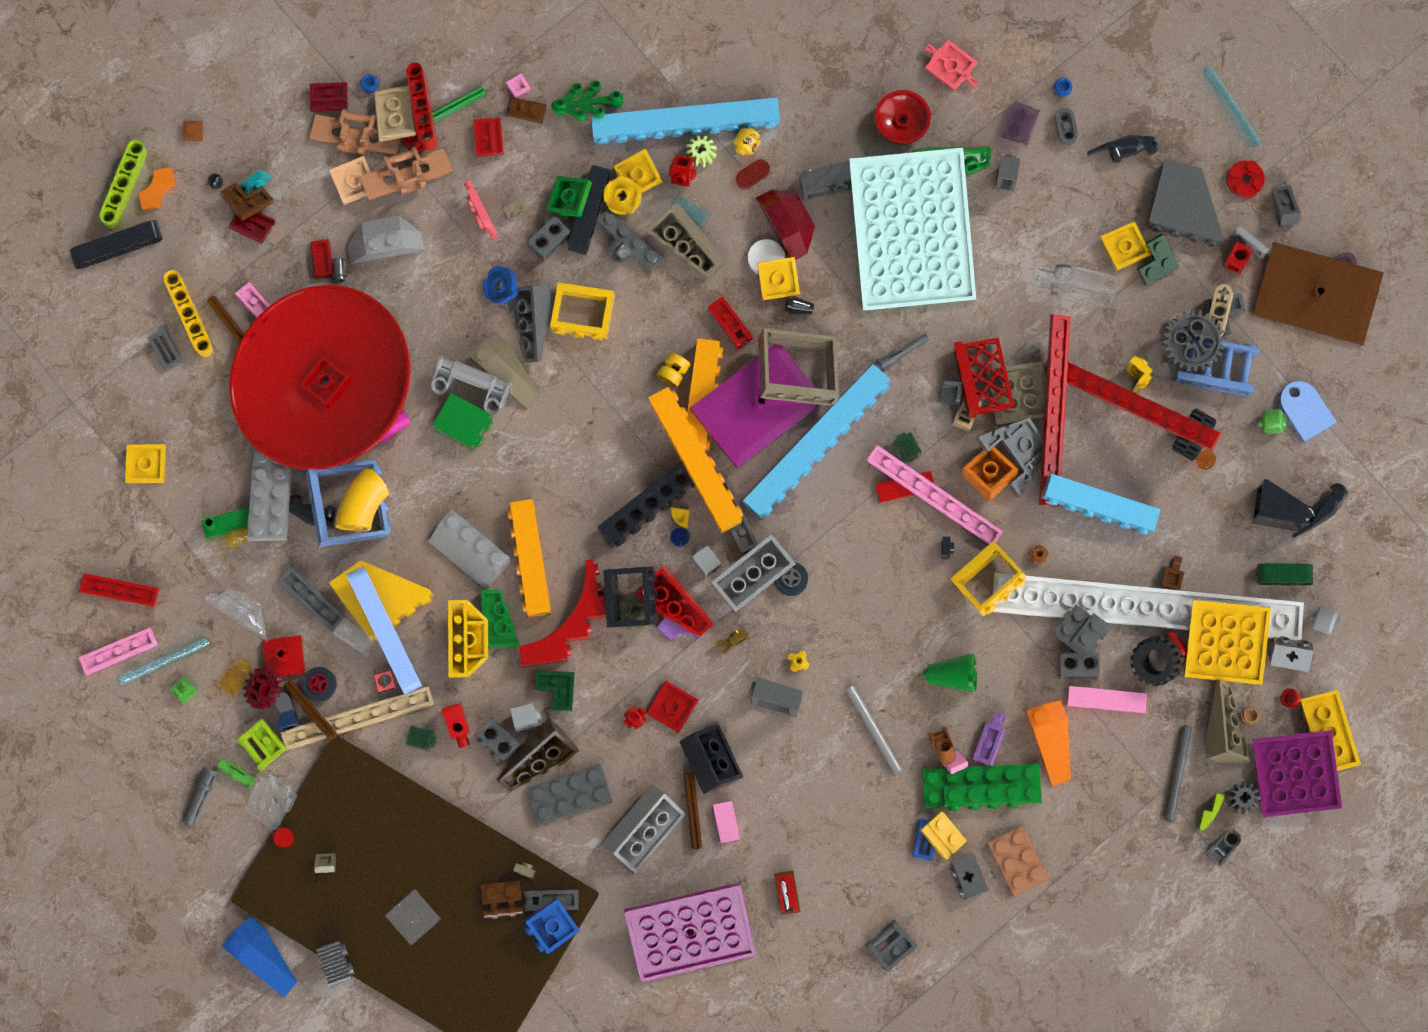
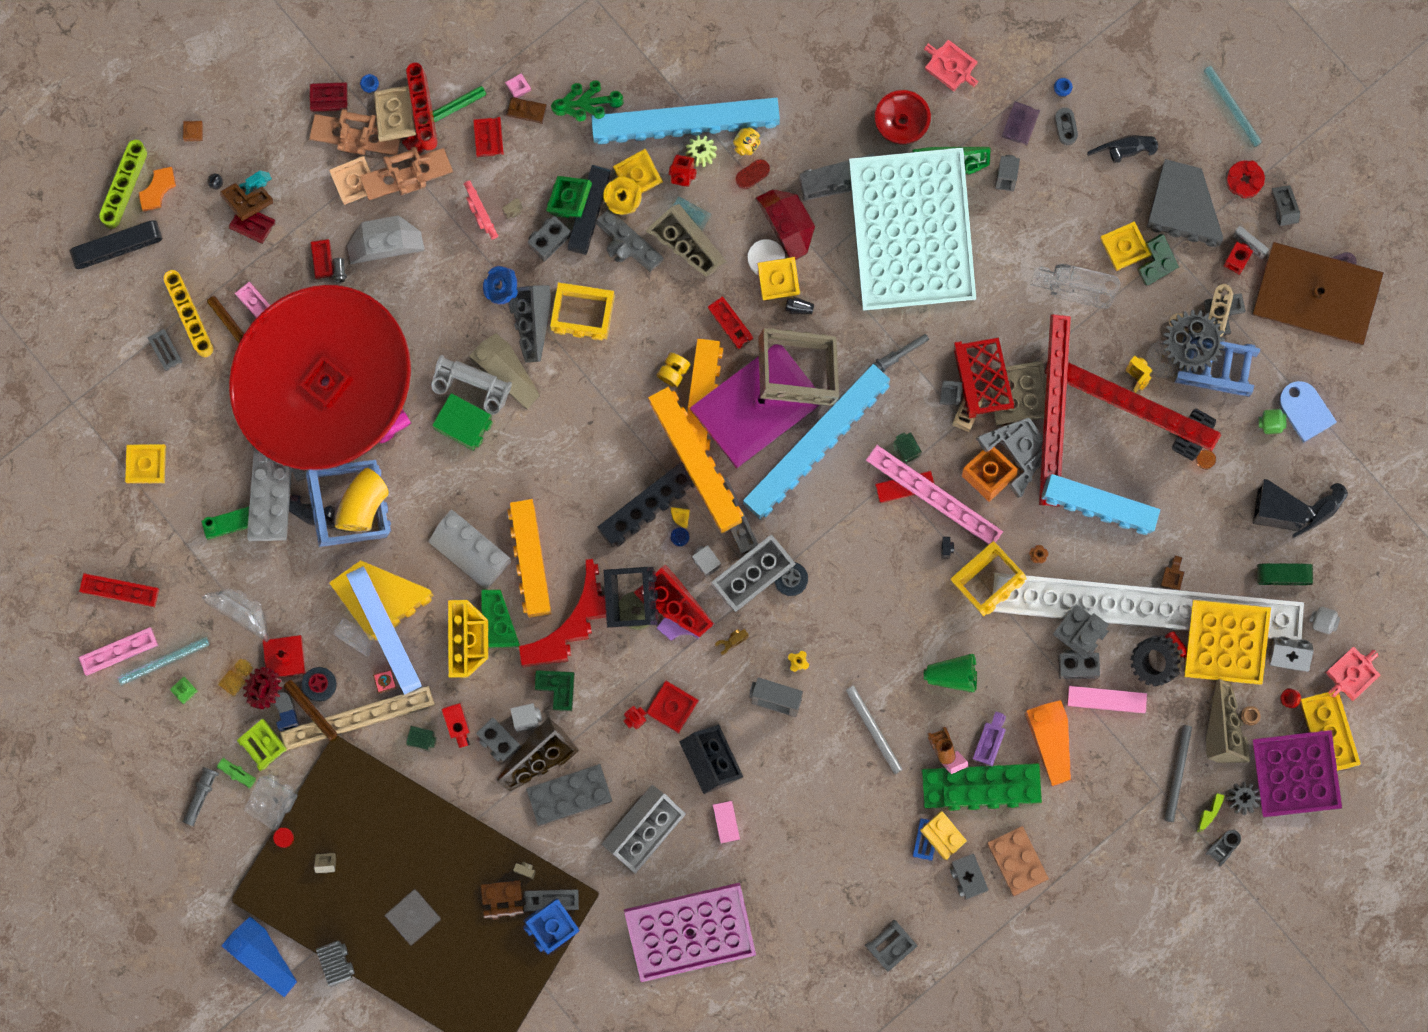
clear yellow cone [224,527,248,549] -> none
dark grey plate [278,566,346,633] -> none
reddish brown axle [683,772,702,849] -> none
slope [774,870,800,915] -> none
none -> coral plate [1325,647,1380,701]

